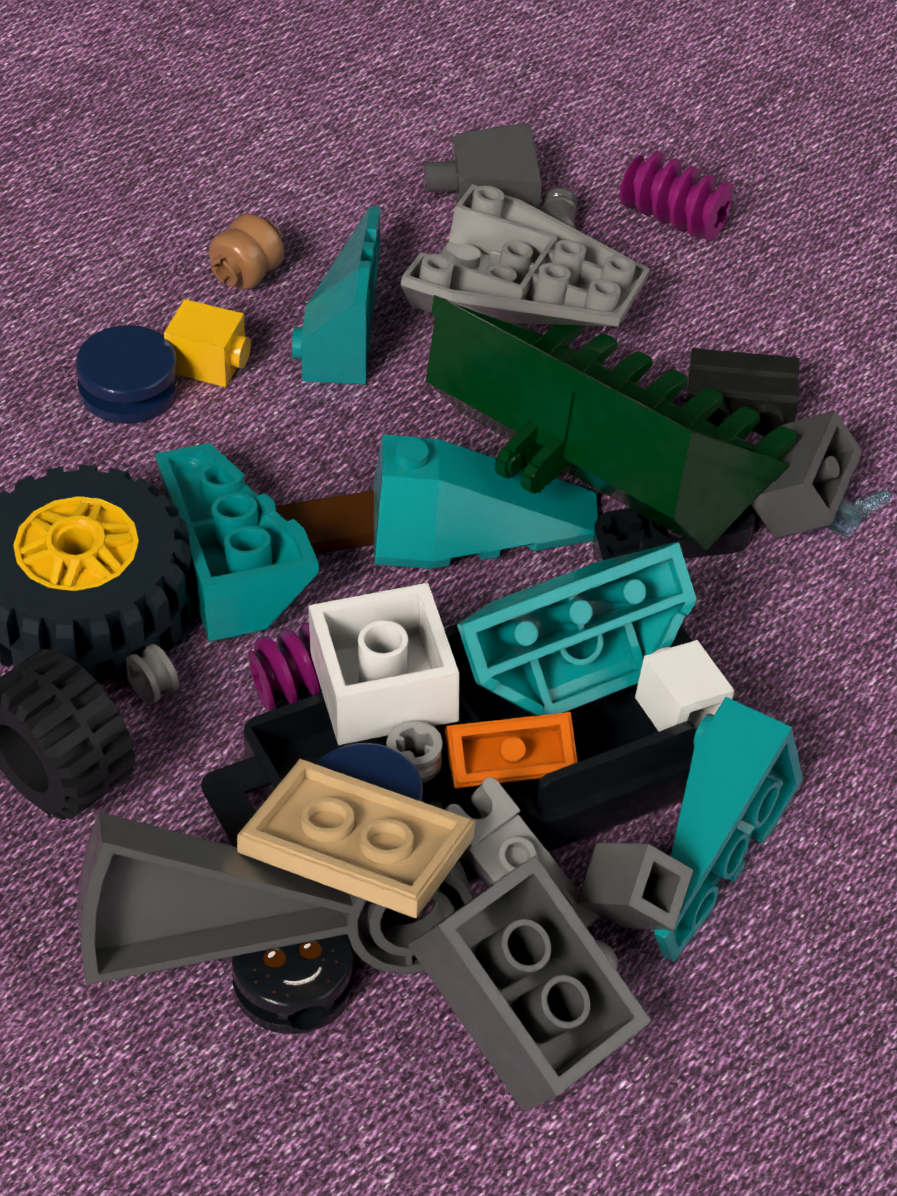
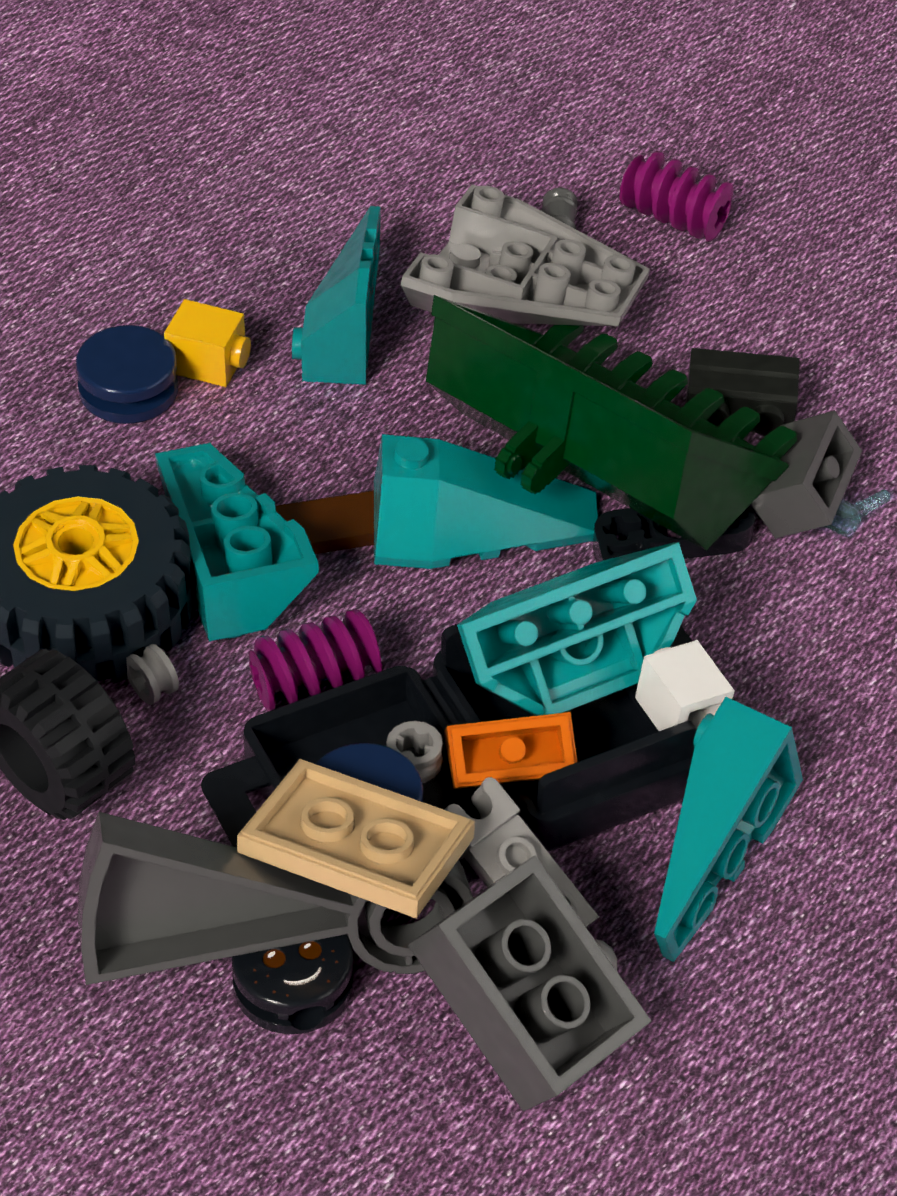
medium nougat piece [209,213,285,290] -> none
white brick [308,583,459,745] -> none
dark grey torso [424,123,542,210] -> none
dark grey brick [577,843,693,931] -> none

